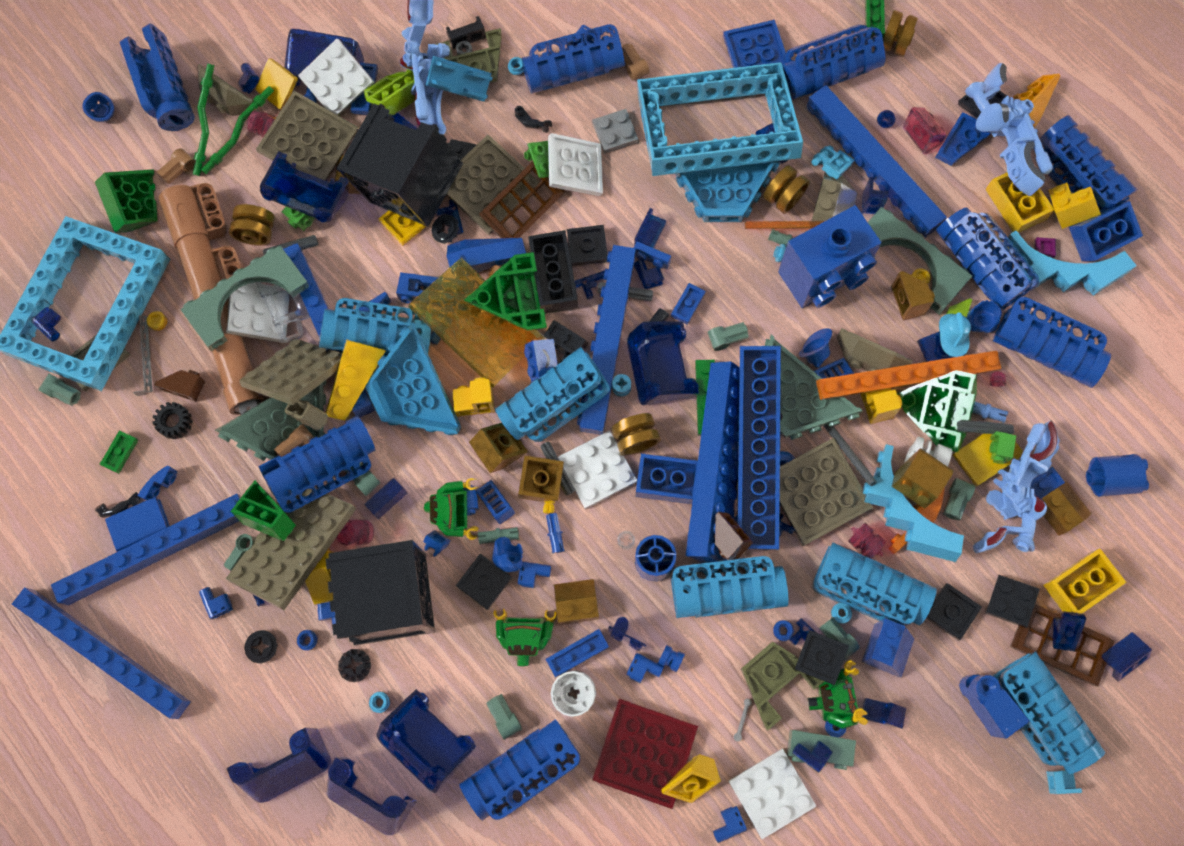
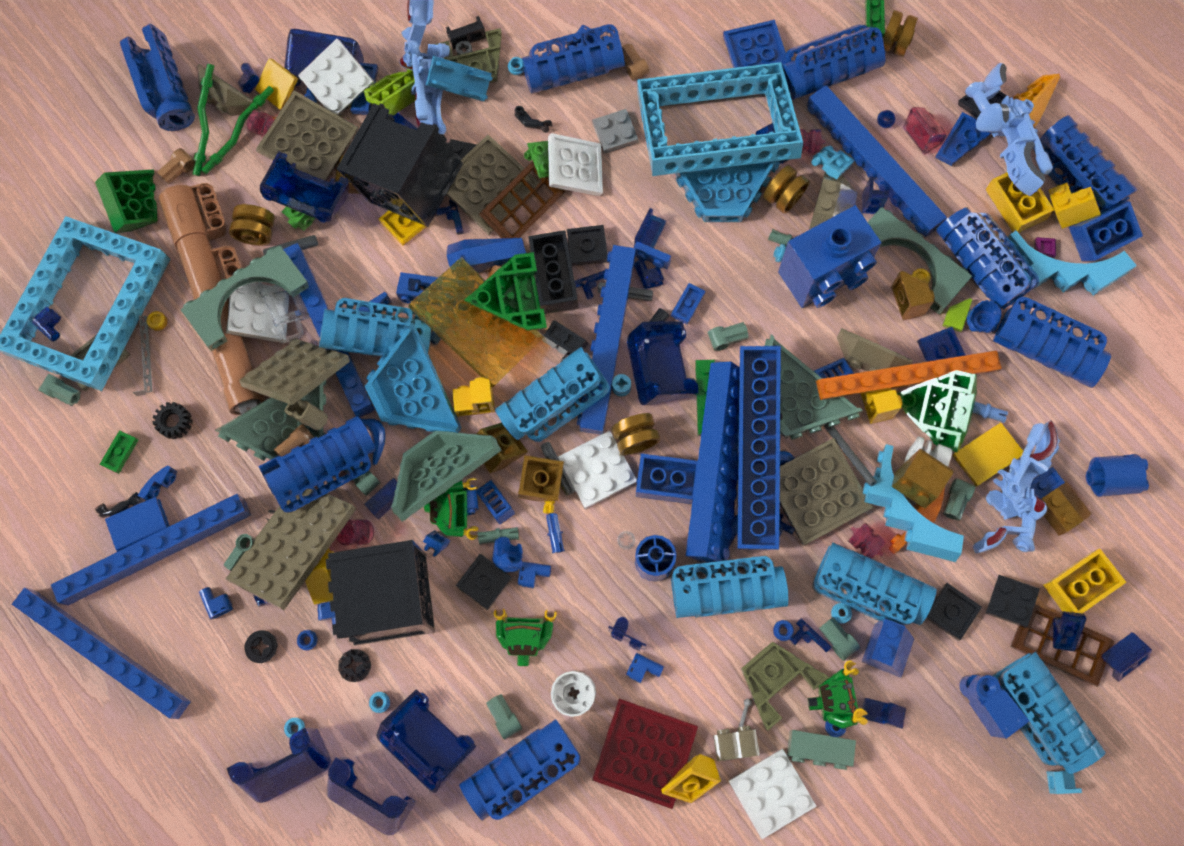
blue helmet [82,92,115,122] -> none
reddish brown slope [154,370,205,402] -> none
green wedge [230,480,296,541] -> none
yellow wing [325,339,386,421] -> none
black gear [431,214,460,244] -> none
brick [524,339,558,382] -> none
blue plate [546,629,609,678] -> none
pearl gold slope [554,579,599,625] -> none
blue wheel [658,645,685,673] -> none
blue piece [713,806,747,843] -> none
slope [715,512,753,560] -> none
clear orange bar [745,221,825,229] -> none
clear blue piece [792,740,833,773] -> none
black plate [795,630,849,686] -> none
blue piece [798,328,832,368] -> none
medium azure piece [939,313,971,357] -> none
dark grey axle [957,420,1014,434] -> none
bright green brick [989,431,1016,464] -> none
clear pink hinge [990,371,1006,387] -> none
none -> medium azure plate [284,718,305,739]
none -> blue piece [360,418,386,465]
none -> sand green piece [392,431,501,522]
none -> dark tan brick [713,726,760,761]
none -> clear pink wheel [800,129,825,154]

